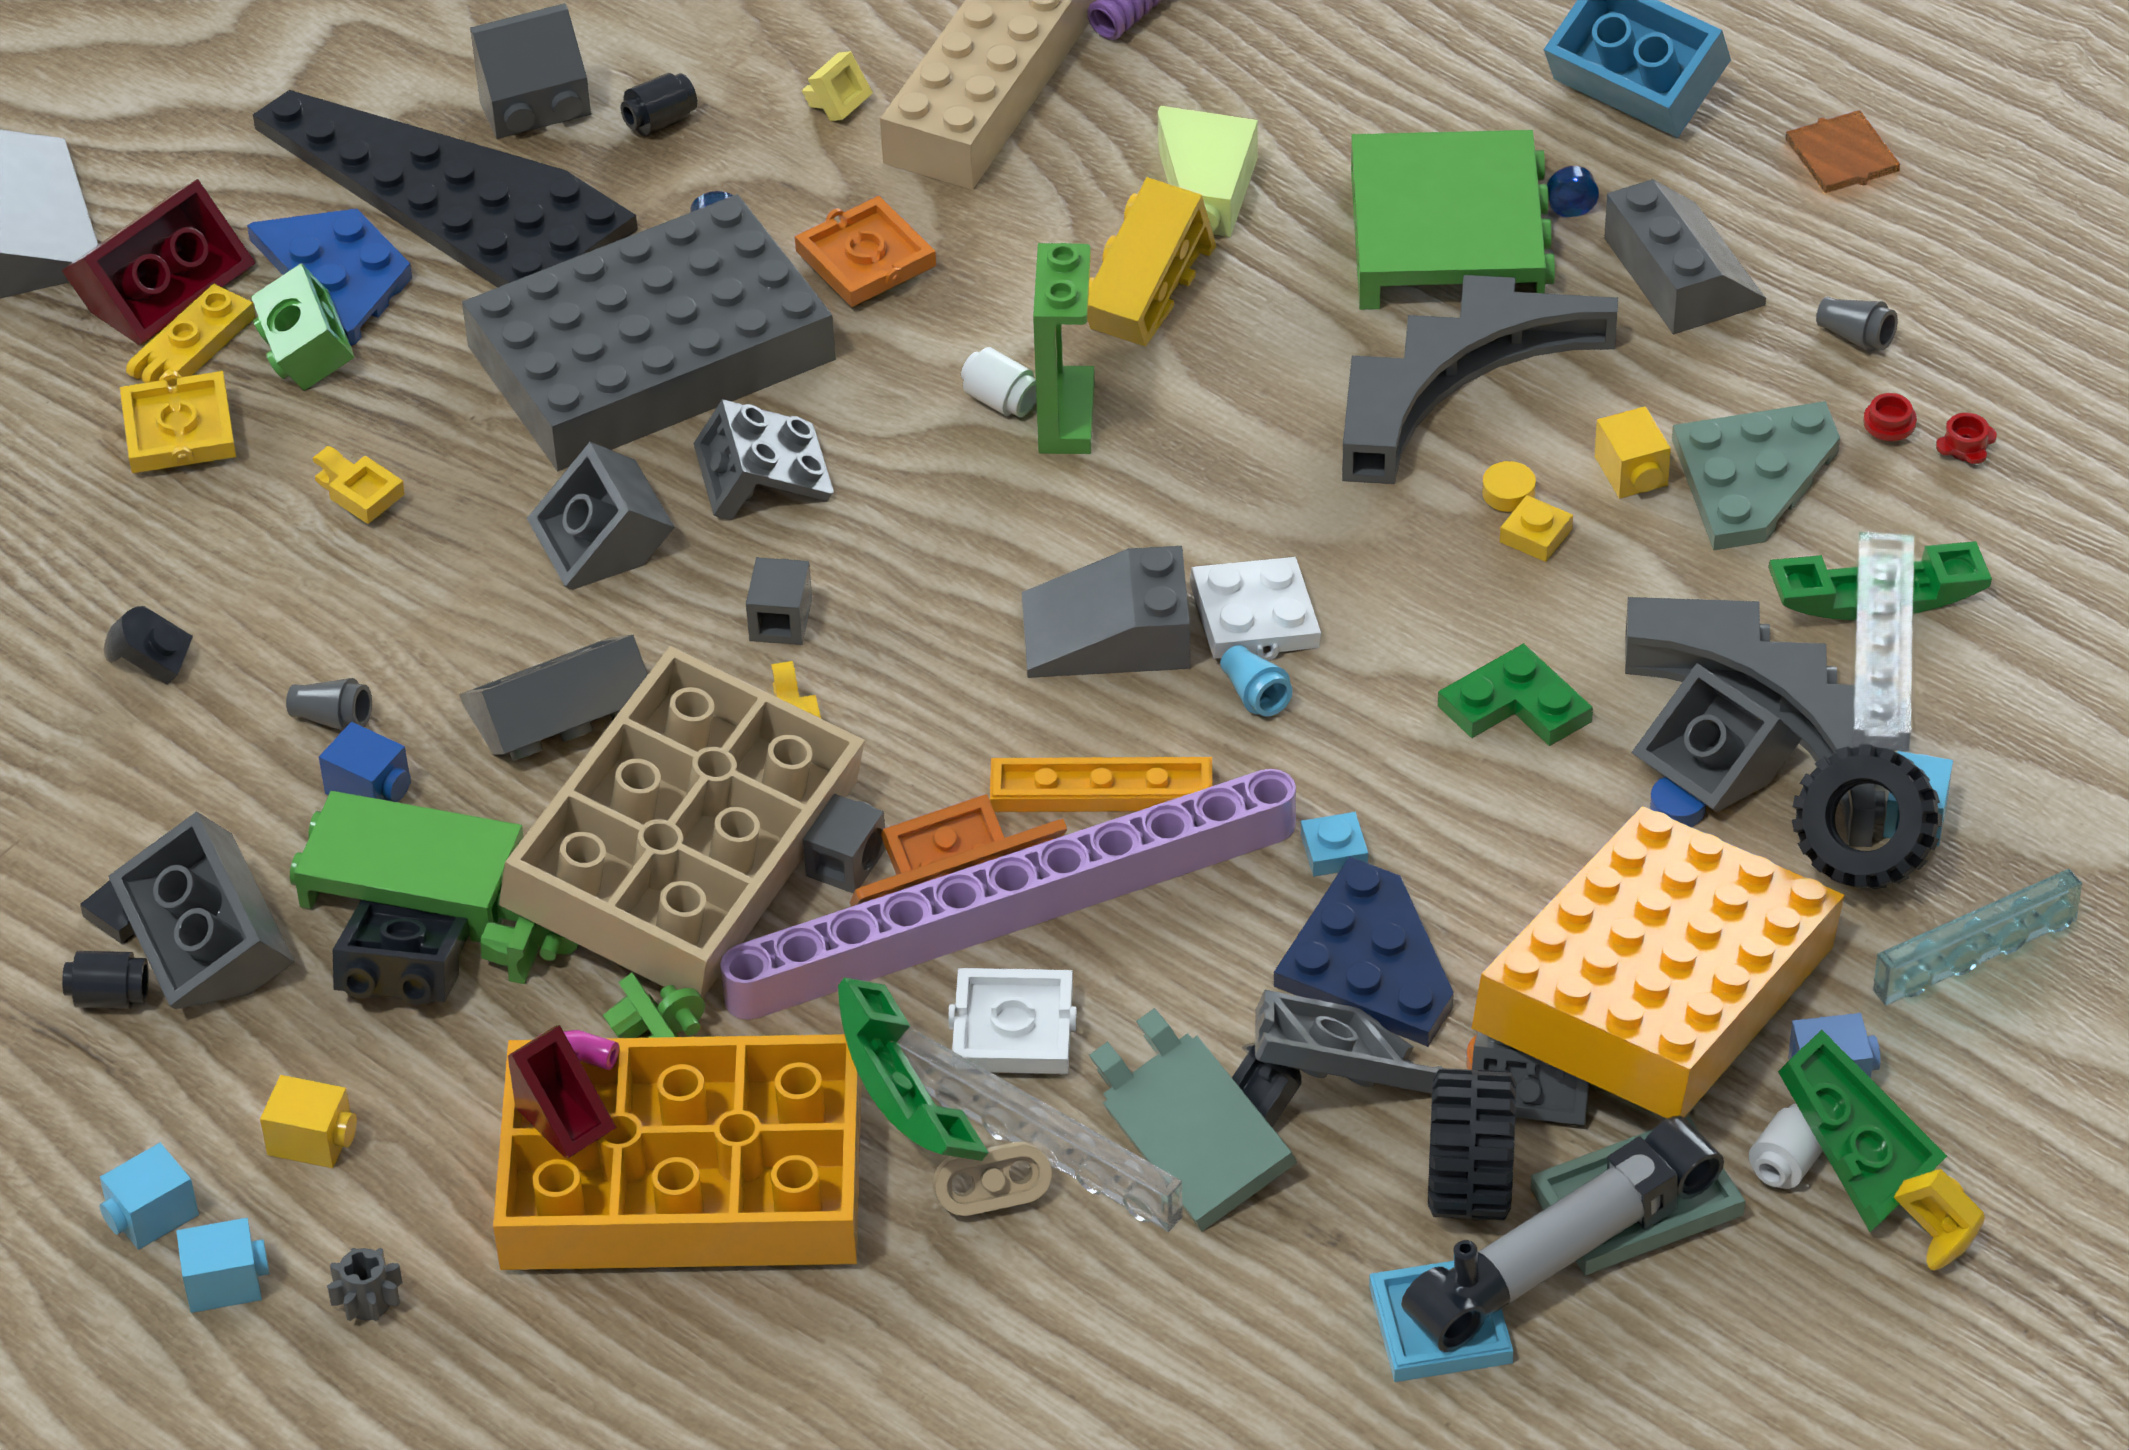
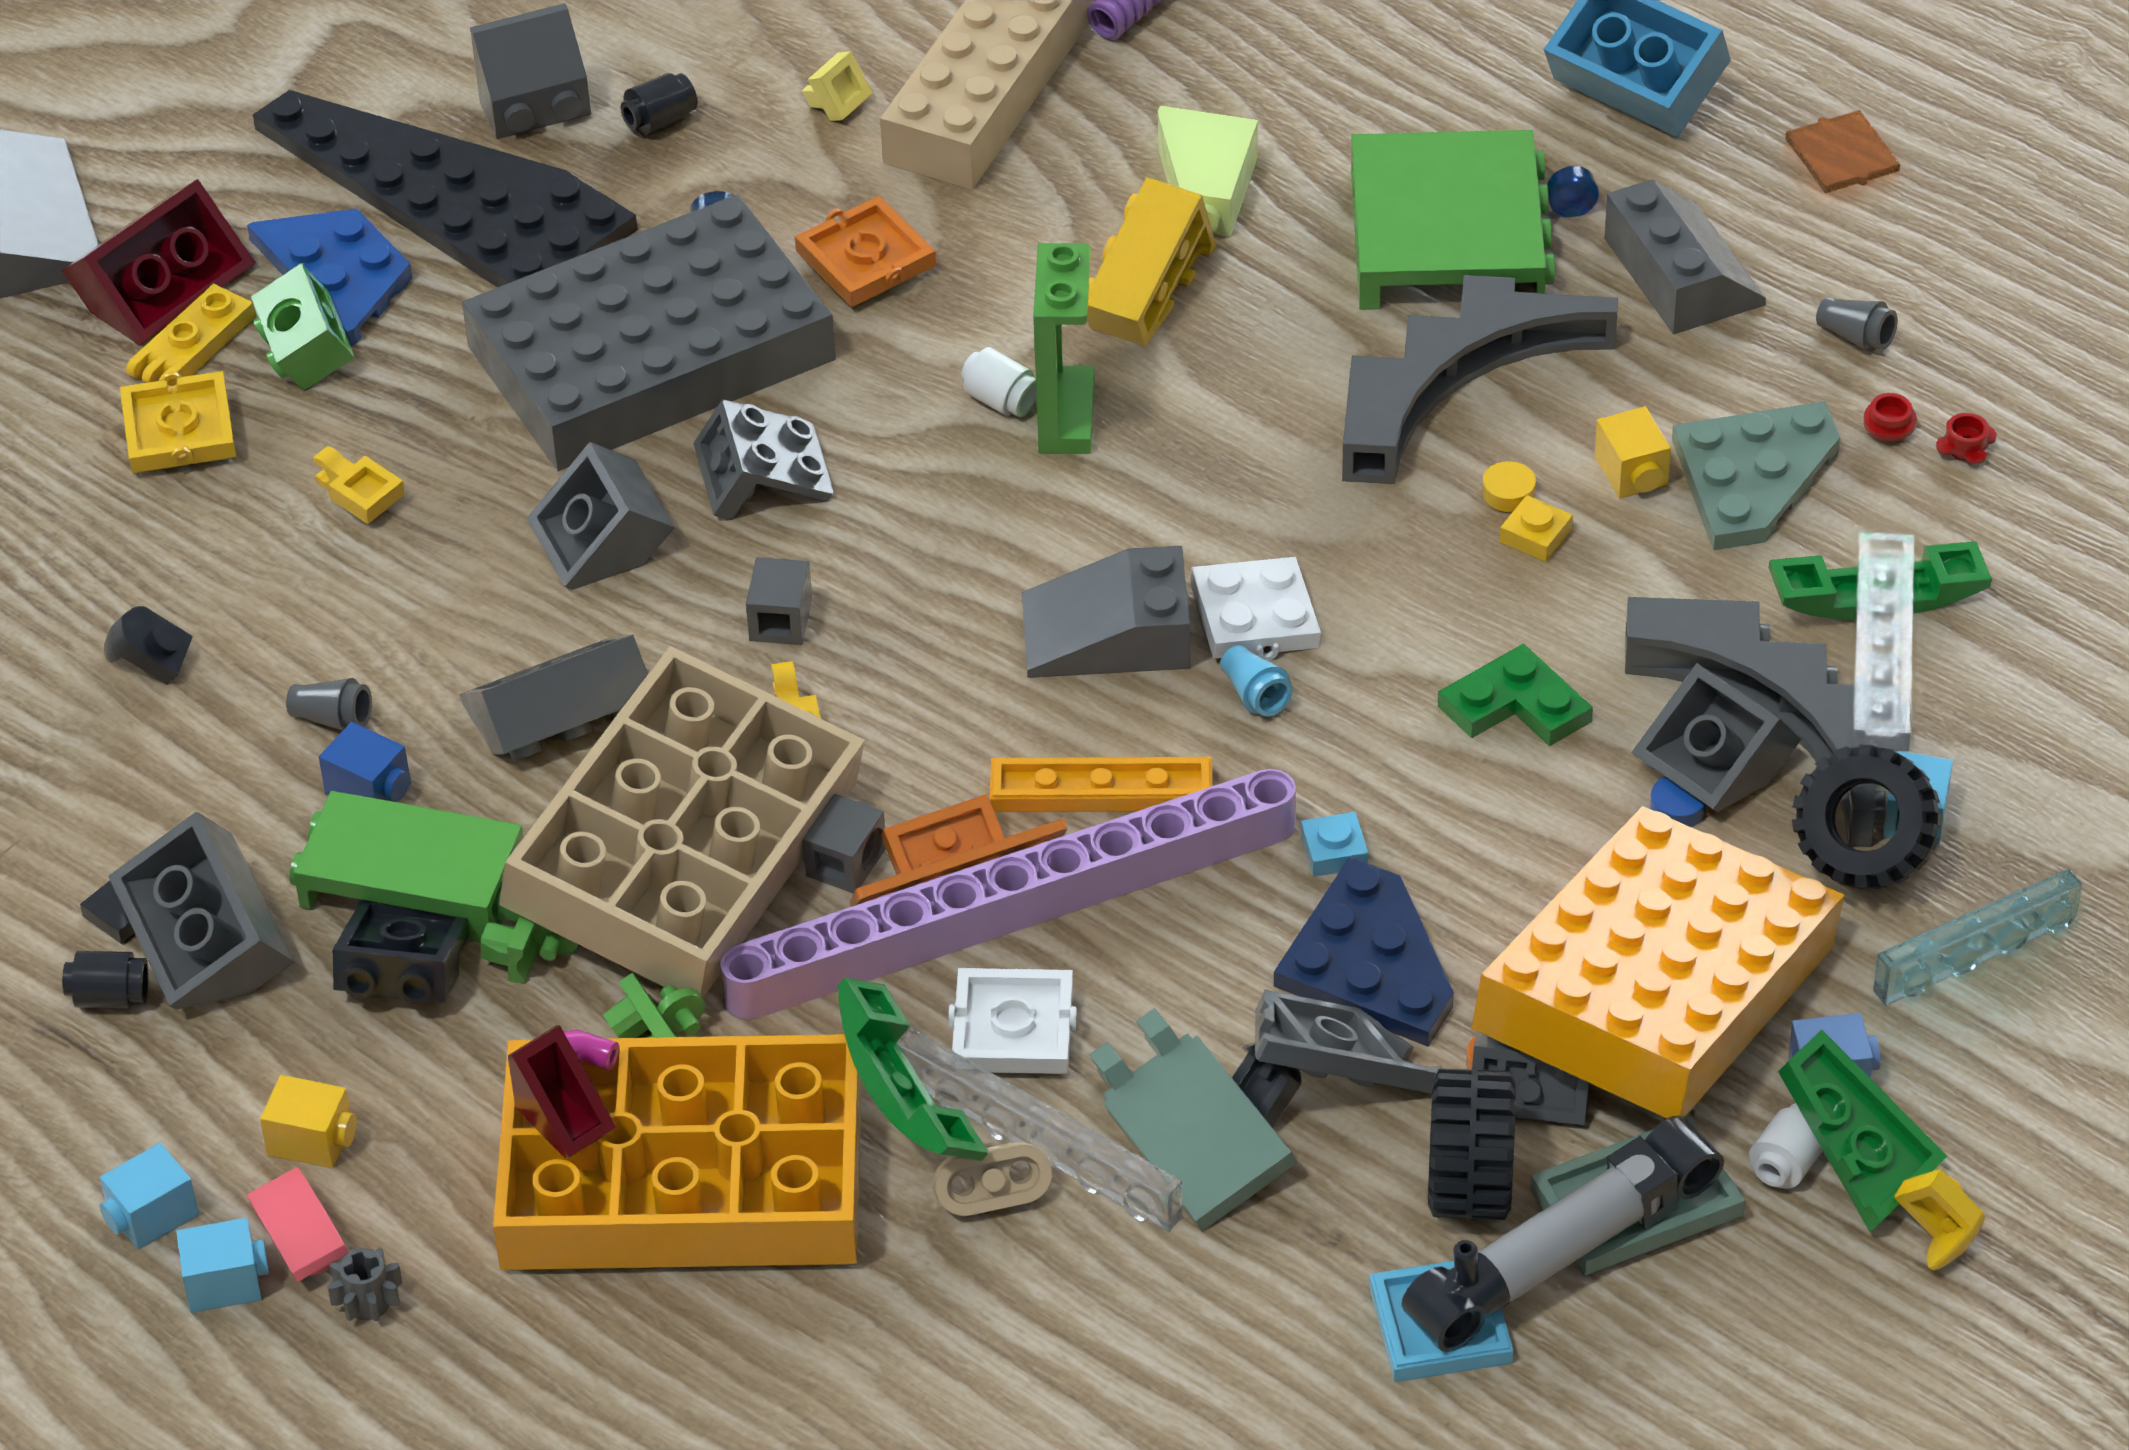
none -> coral slope [246,1166,349,1282]

